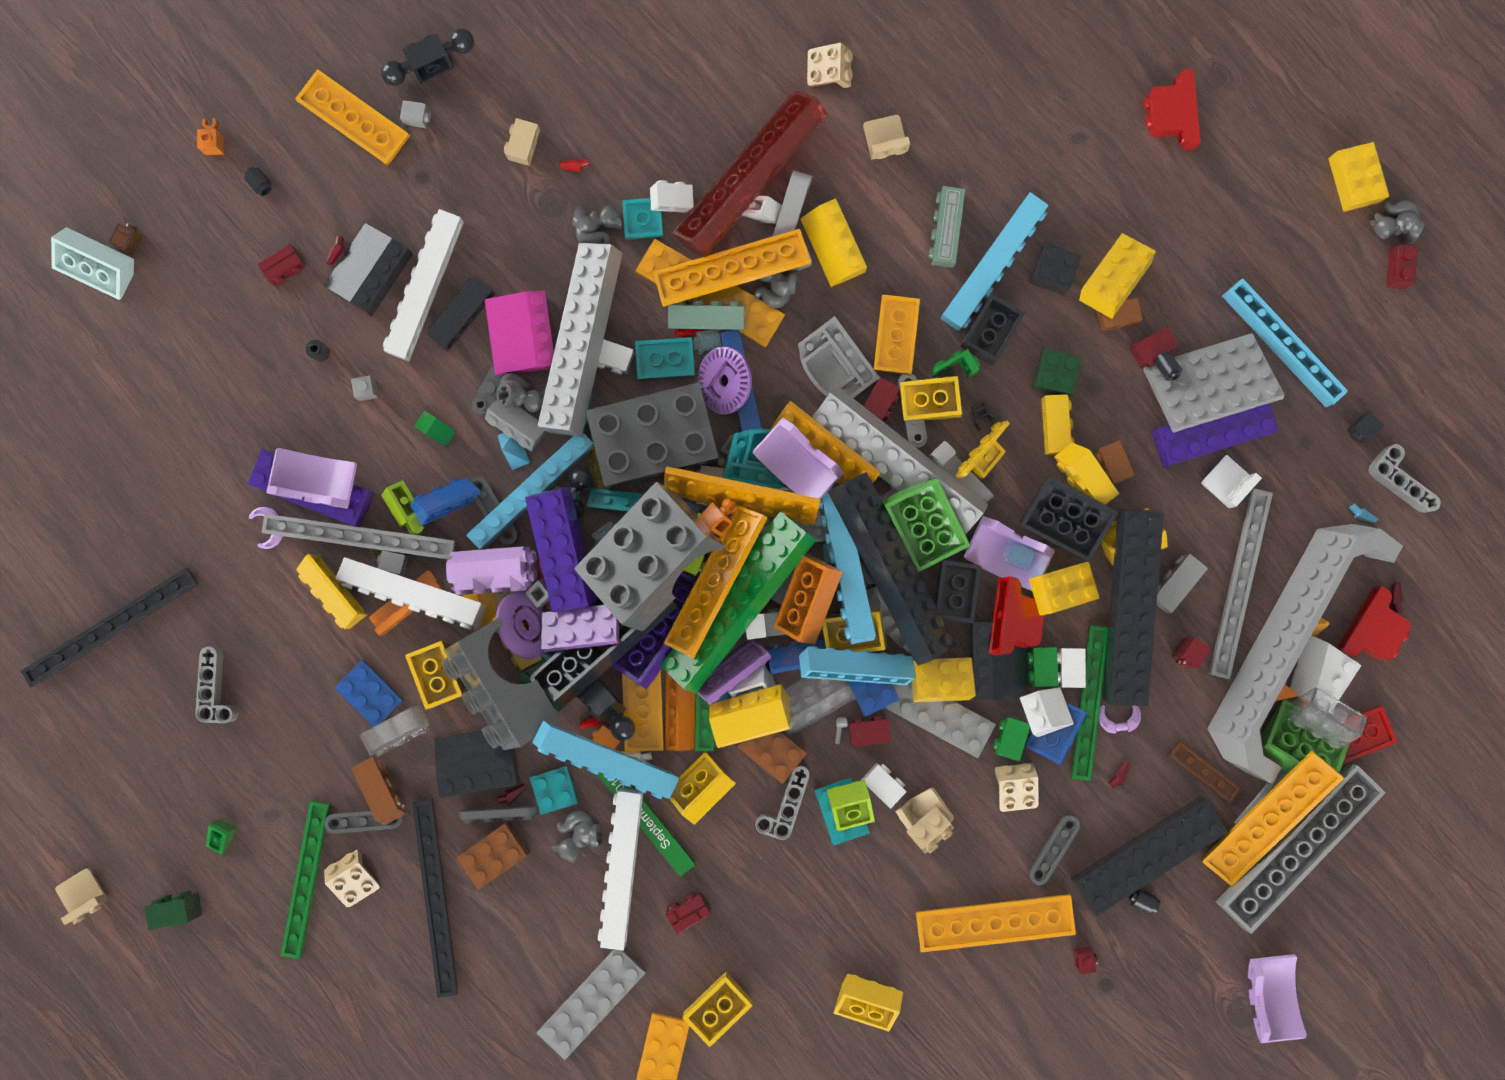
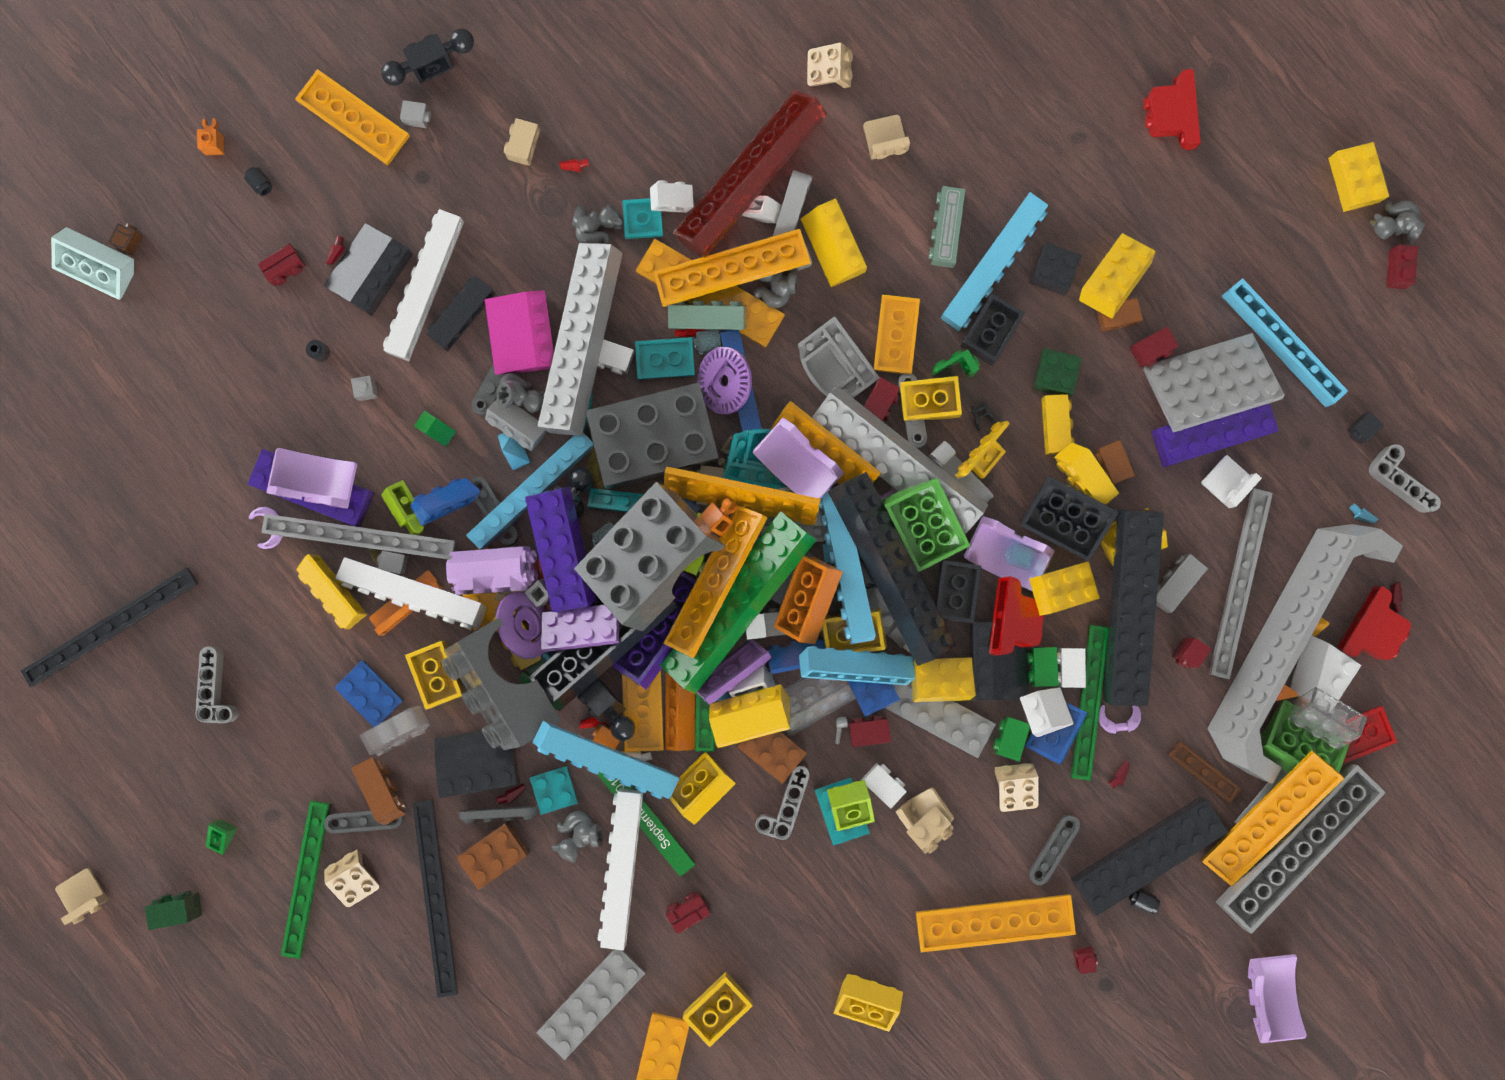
black brick [1155,352,1182,381] -> none

